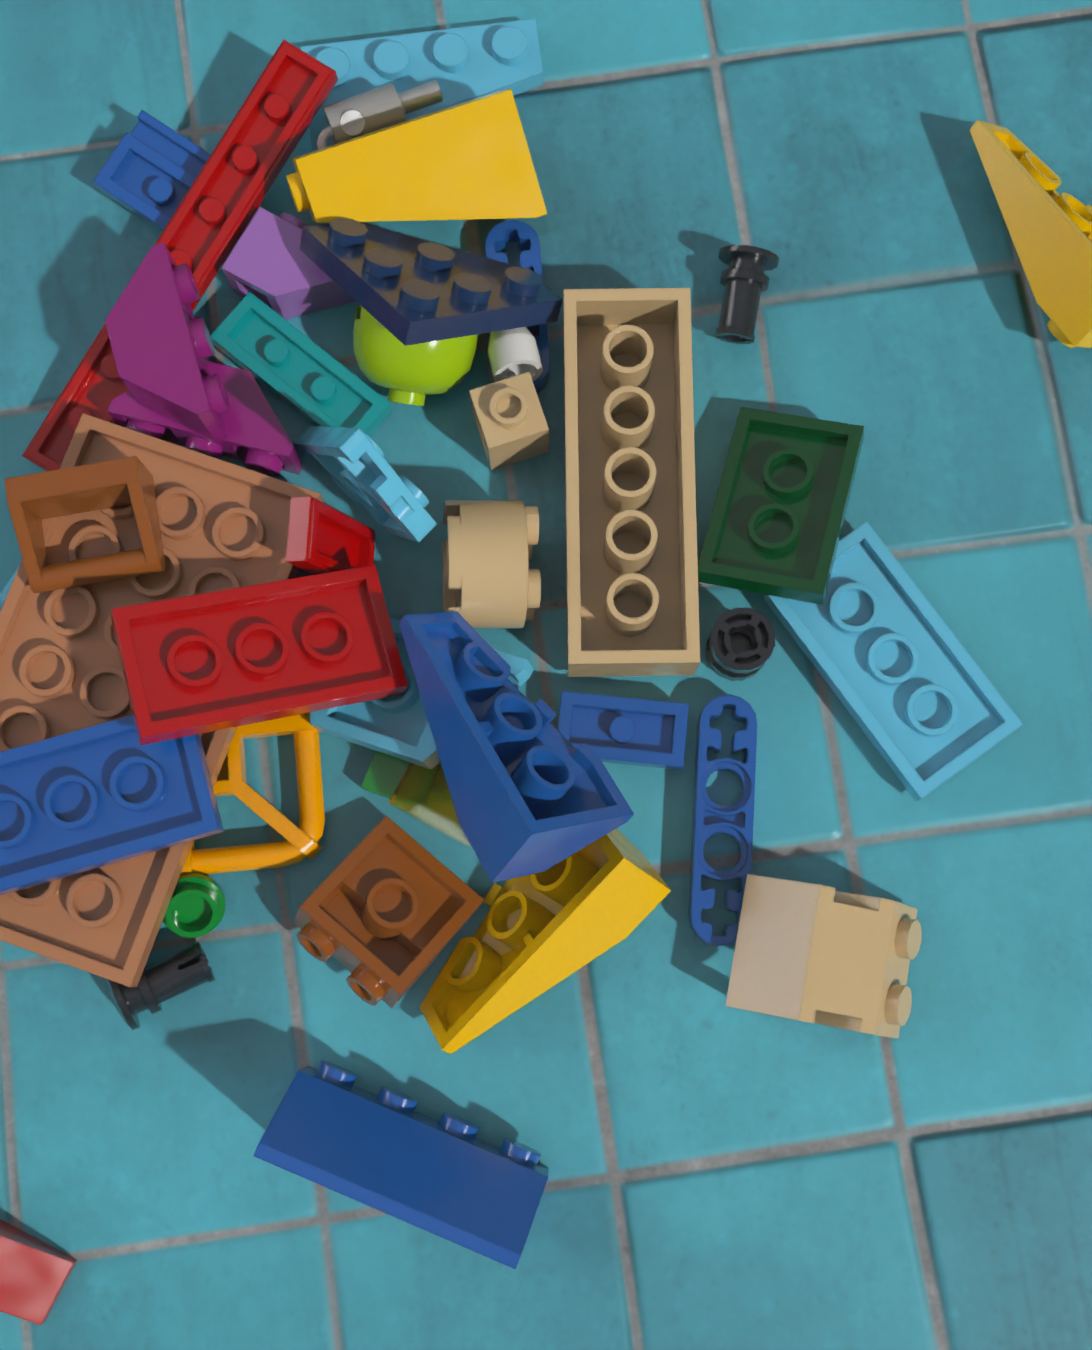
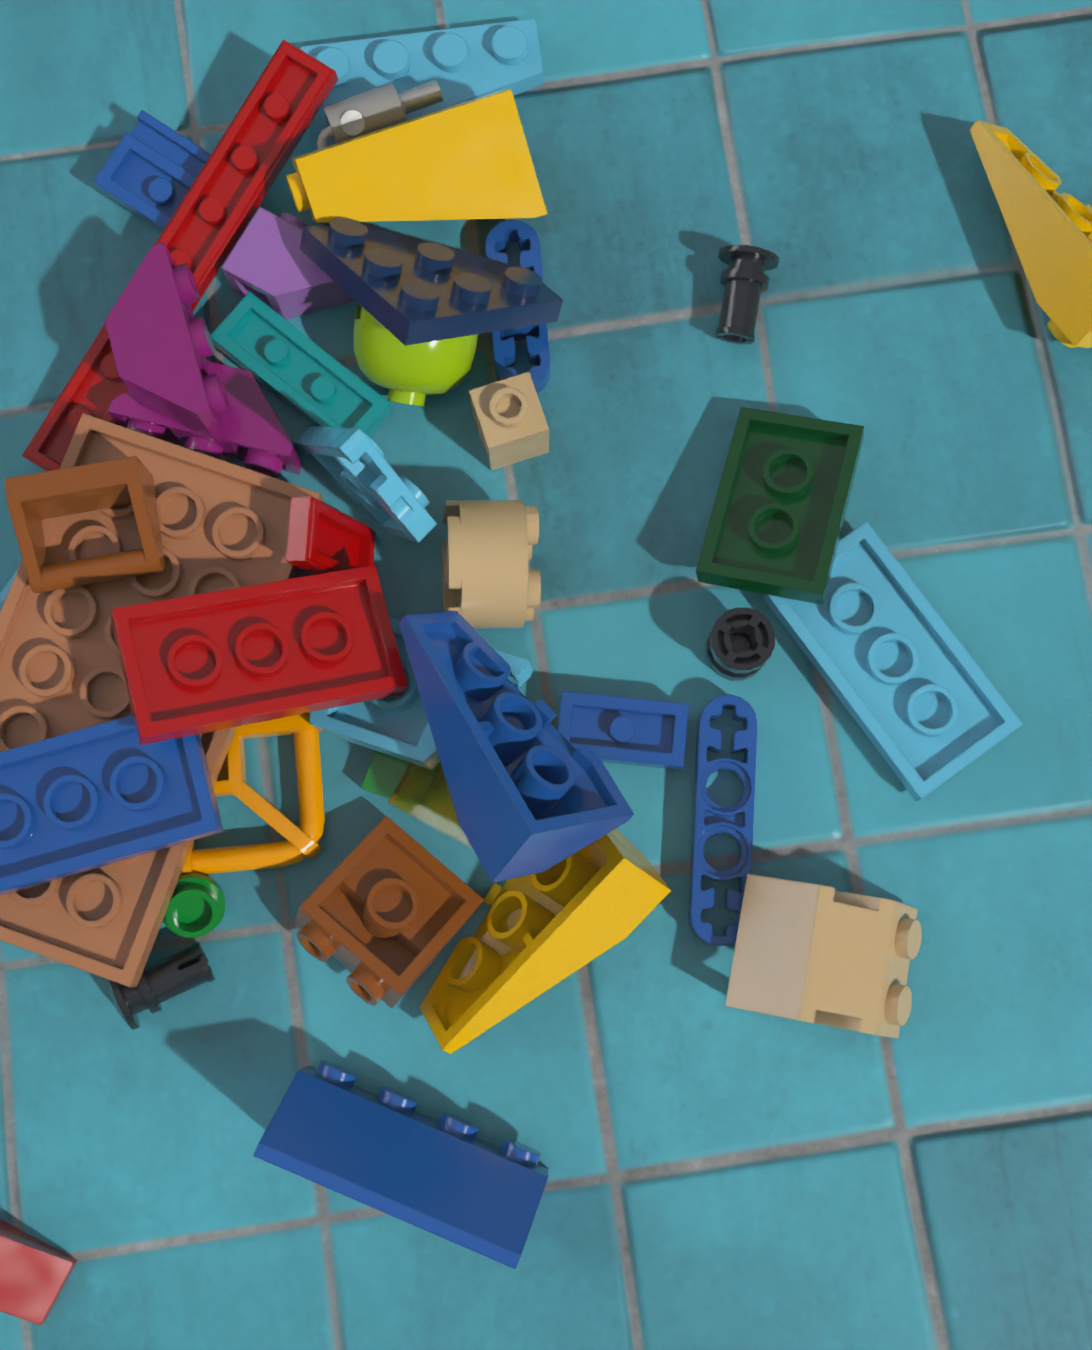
white hose [488,327,543,382] -> none
tan brick [563,288,700,677] -> none

